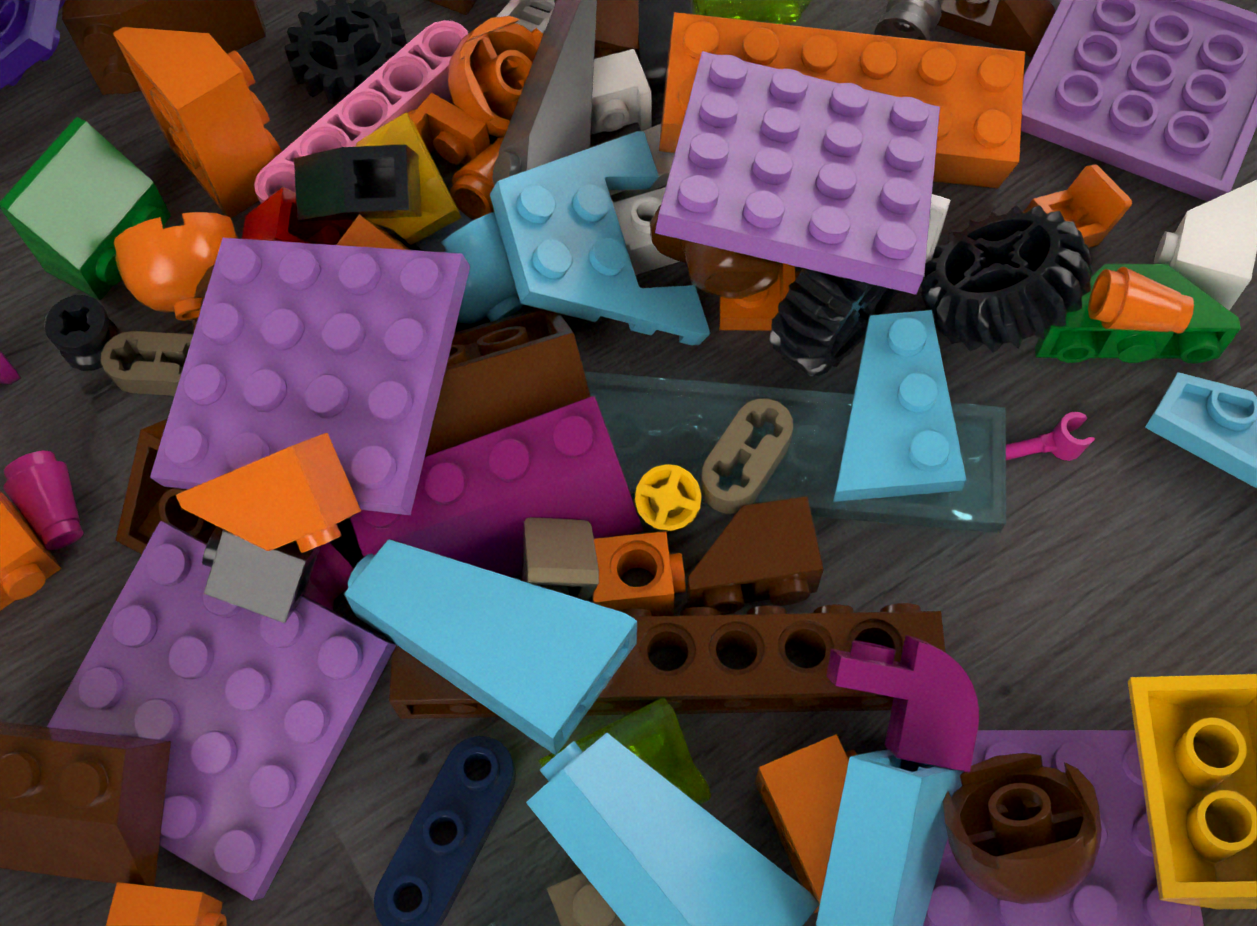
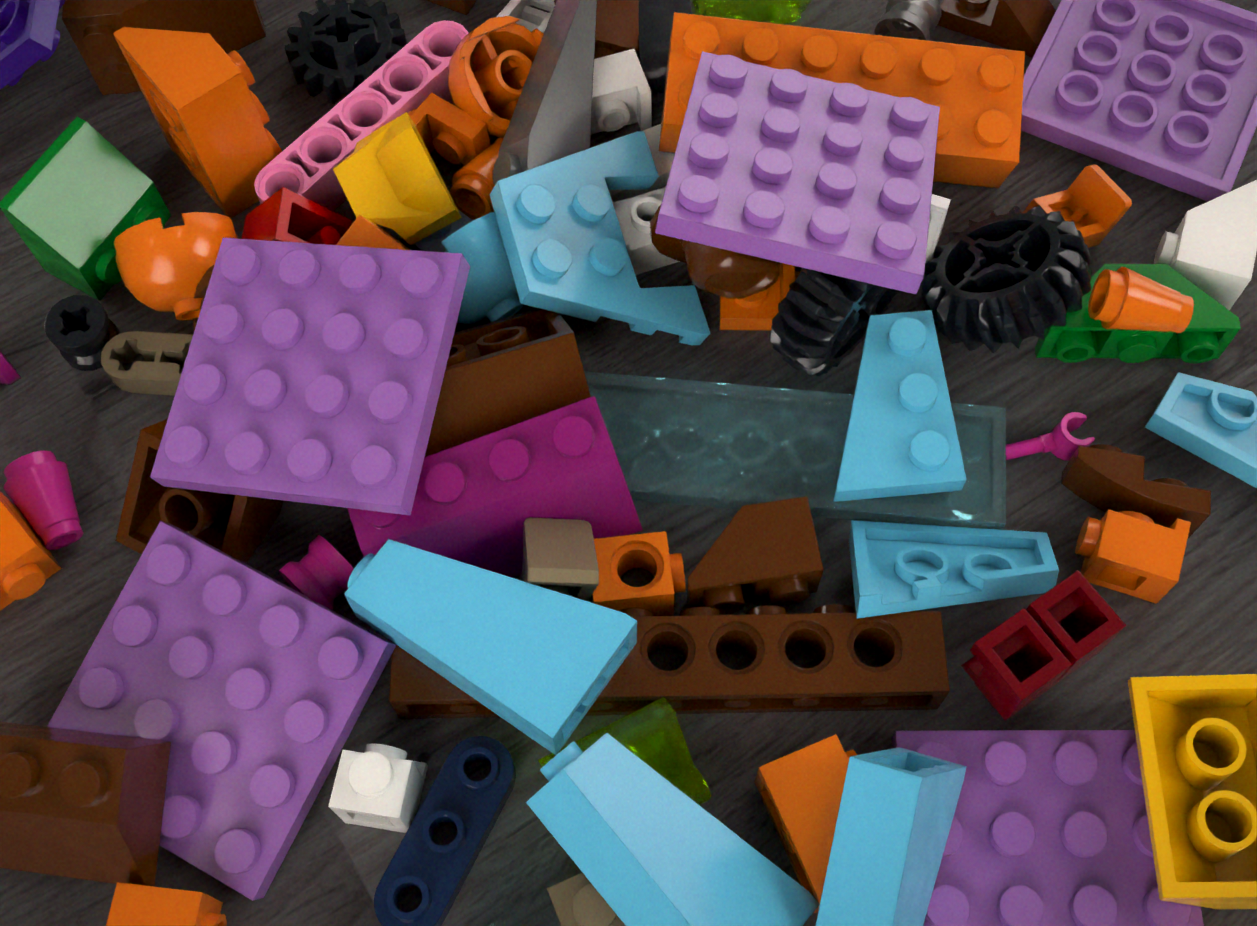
orange slope [176,433,361,553] -> none
slope [202,526,321,623] -> none
black slope [294,145,422,222] -> none
yellow wheel [635,464,702,531] -> none
dark tan beam [701,398,793,514] -> none
magenta brick [826,635,979,772] -> none
reddish brown cylinder [943,753,1102,904] -> none
none -> white brick [328,743,428,833]
none -> medium azure wing [849,520,1059,619]
none -> dark red hips [961,570,1126,721]
none -> reddish brown slope [1061,444,1211,538]
none -> orange brick [1075,509,1191,604]

